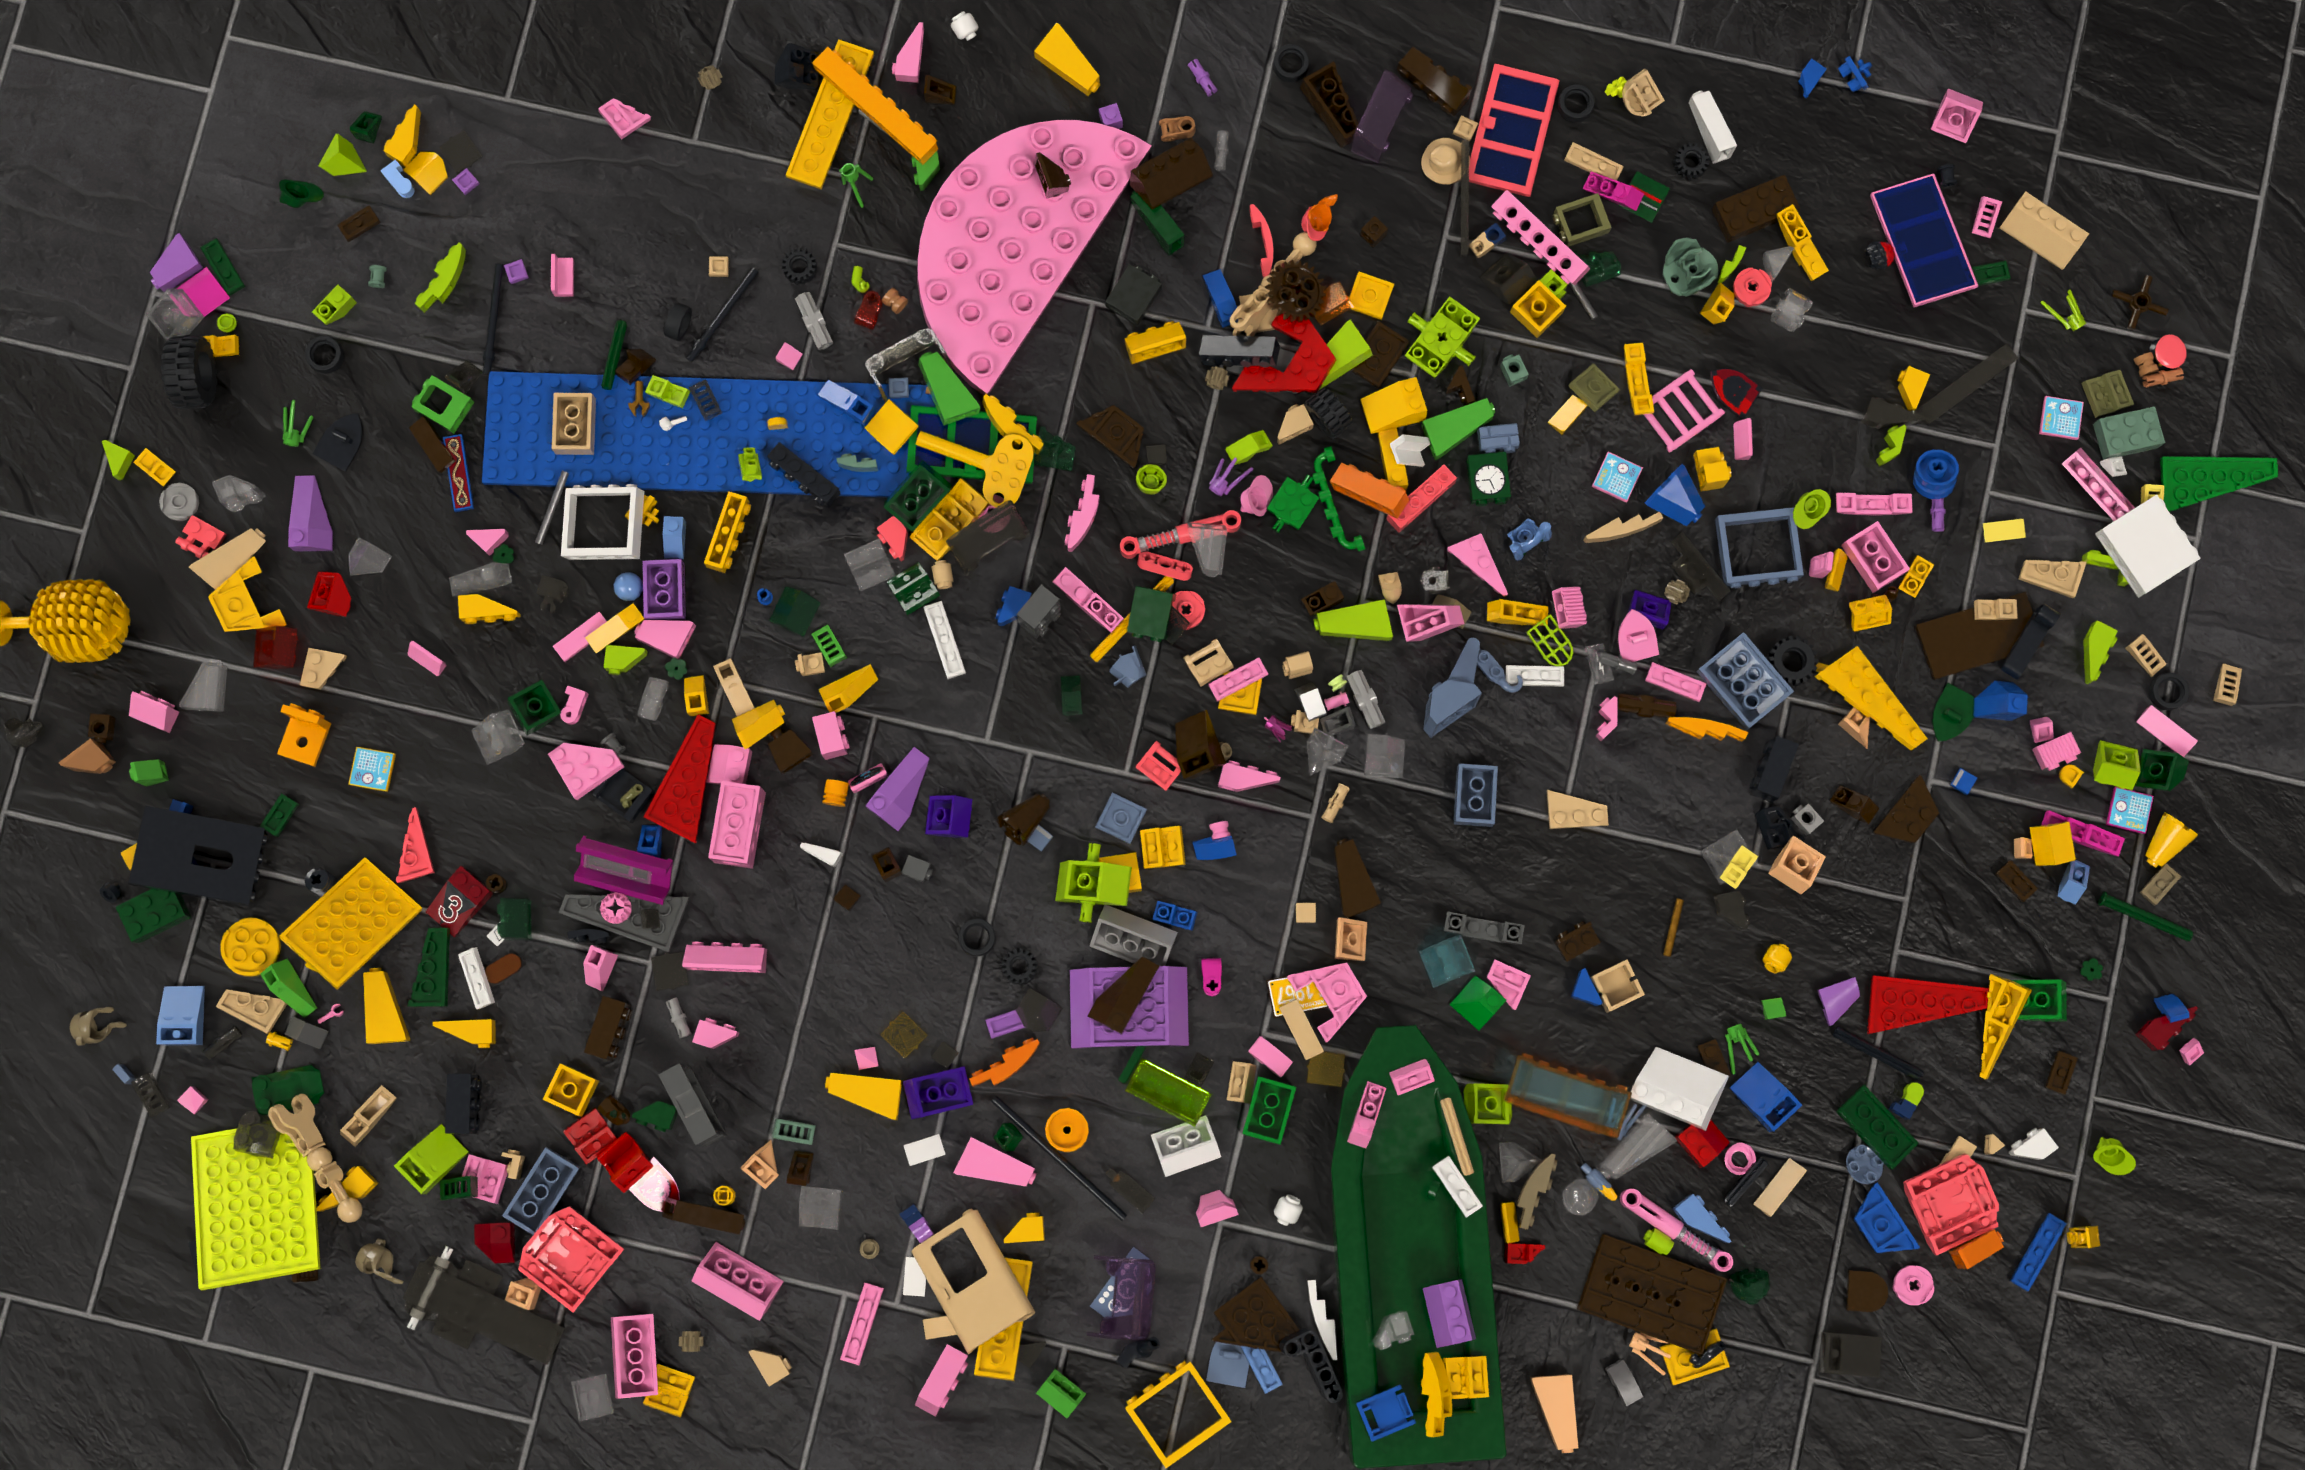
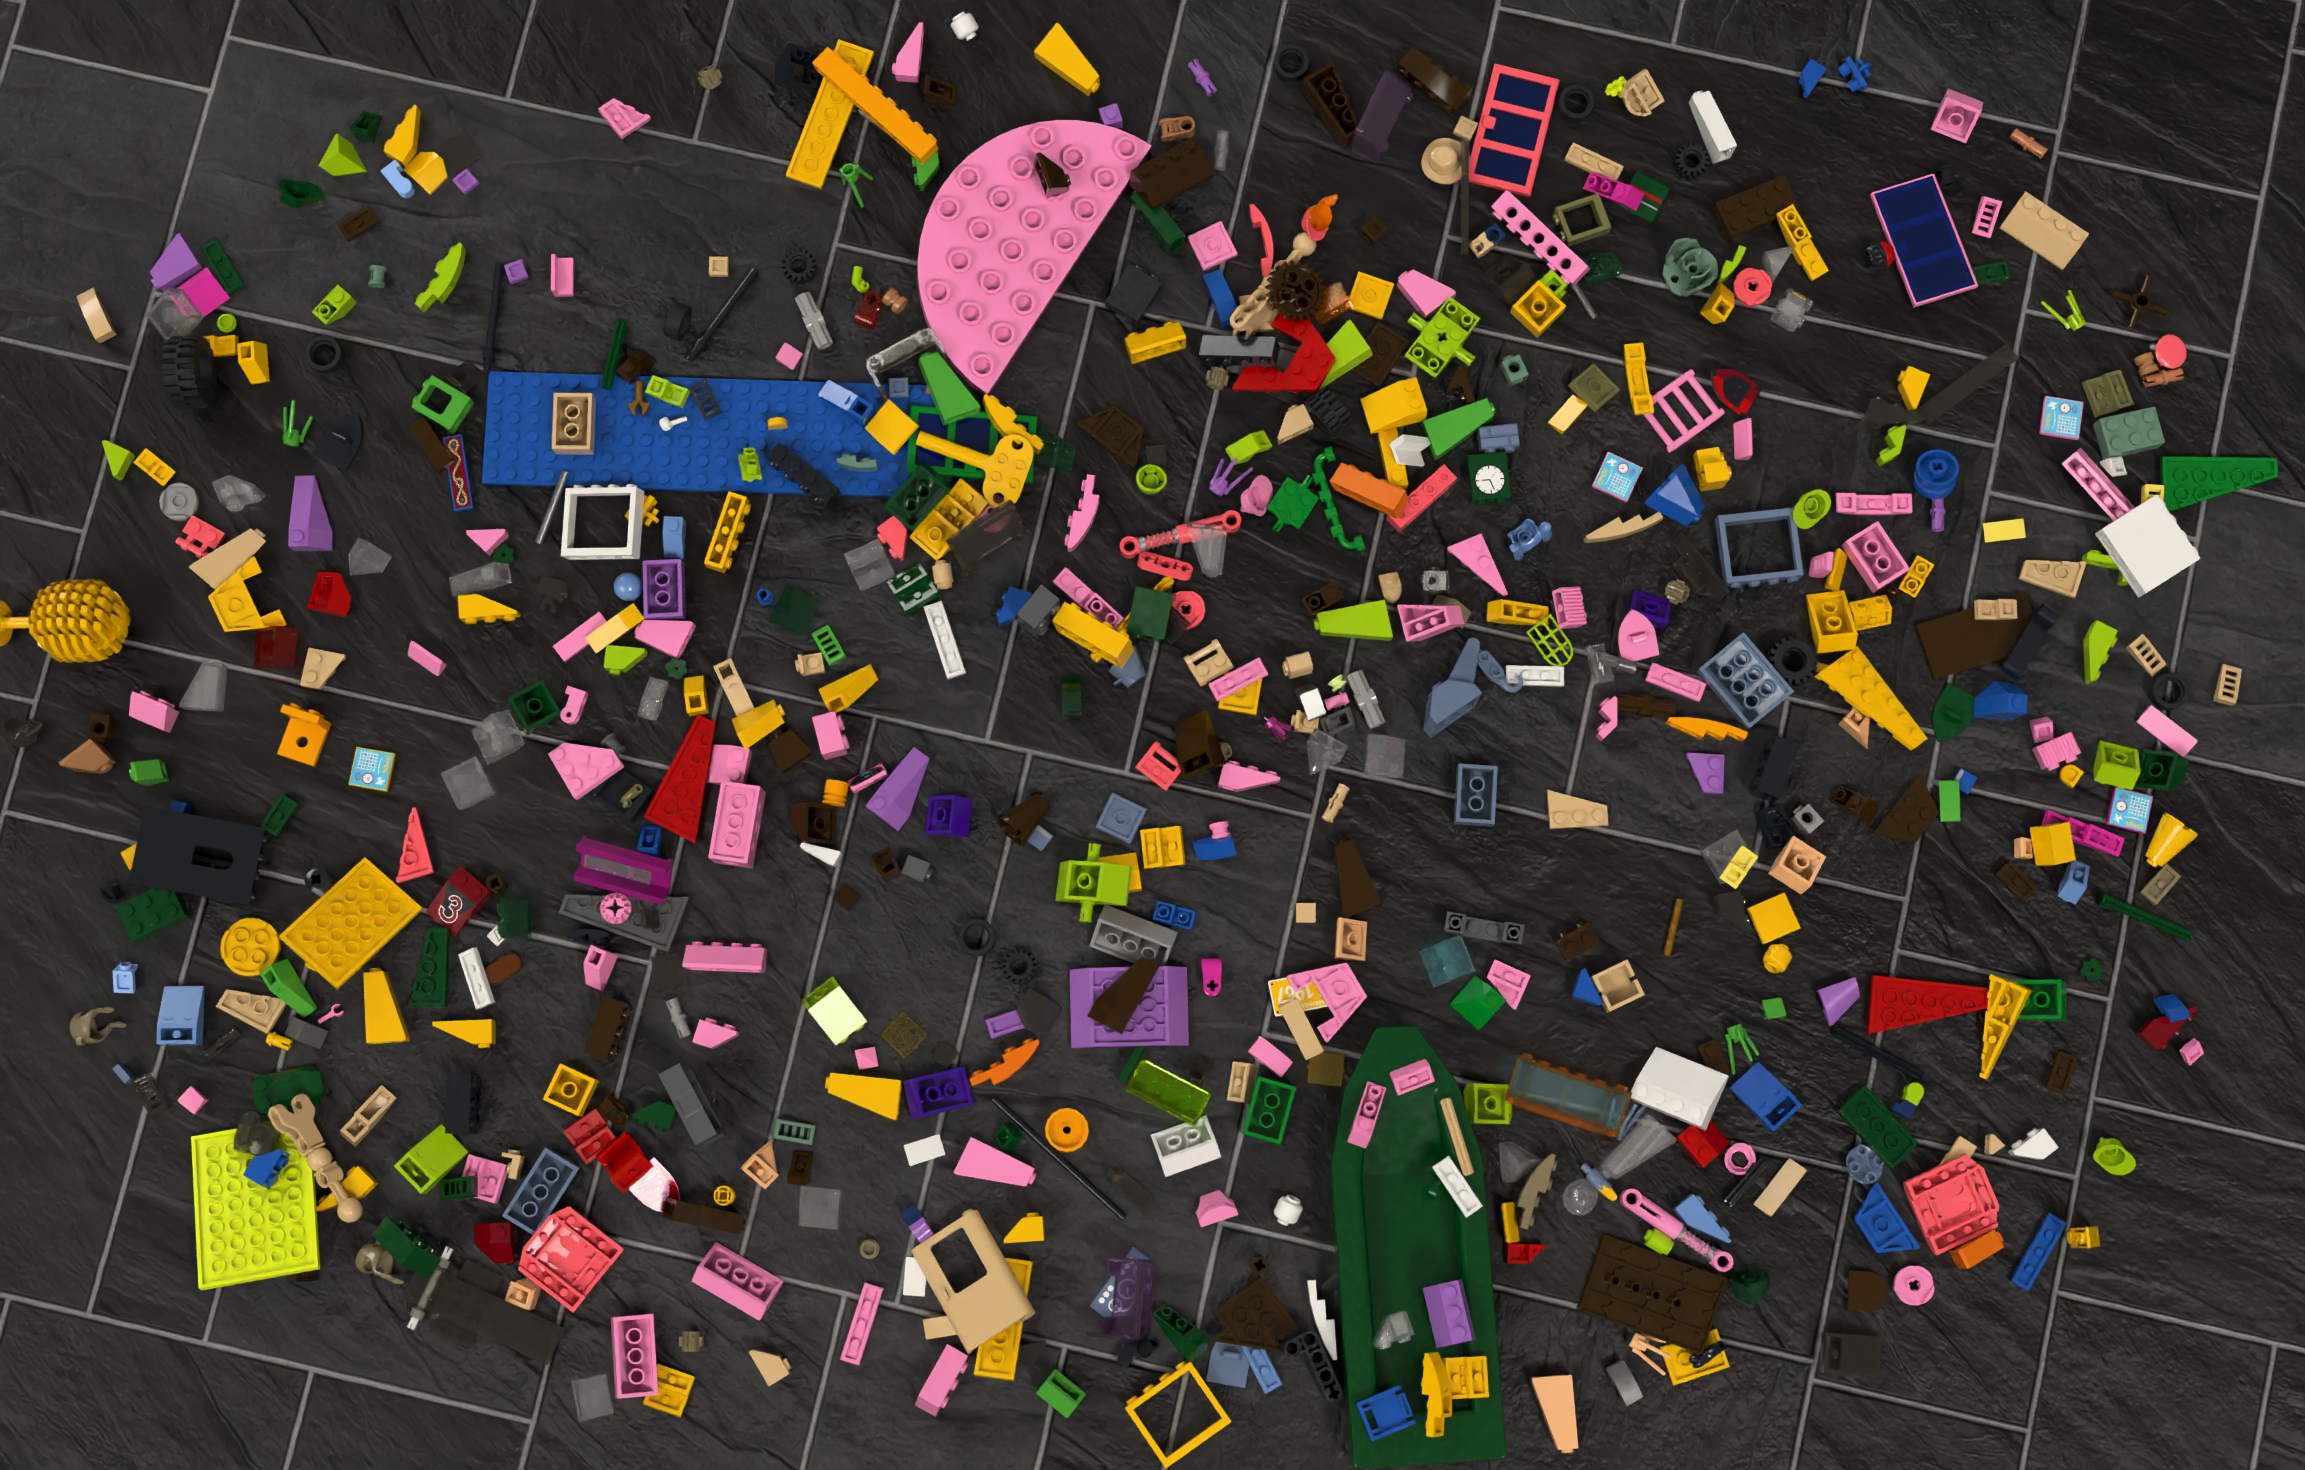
none -> tan slope [77,287,117,343]
none -> light blue bracket [113,962,138,993]
none -> yellow slope [237,341,270,385]
none -> blue slope [243,1149,291,1189]
none -> dark green brick [372,1216,442,1279]
none -> clear slope [441,756,497,811]
none -> dark brown slope [790,802,836,845]
none -> slope [802,976,867,1045]
none -> yellow brick [1052,602,1134,669]
none -> dark green slope [1152,1303,1210,1363]
none -> bright pink tile [1187,221,1238,271]
none -> bright pink slope [1397,270,1456,320]
none -> medium lavender wing [1686,753,1724,794]
none -> yellow slope [1747,893,1801,944]
none -> yellow slope [1806,590,1858,654]
none -> bright green slope [1939,780,1960,822]
none -> nougat pin [2010,128,2048,159]

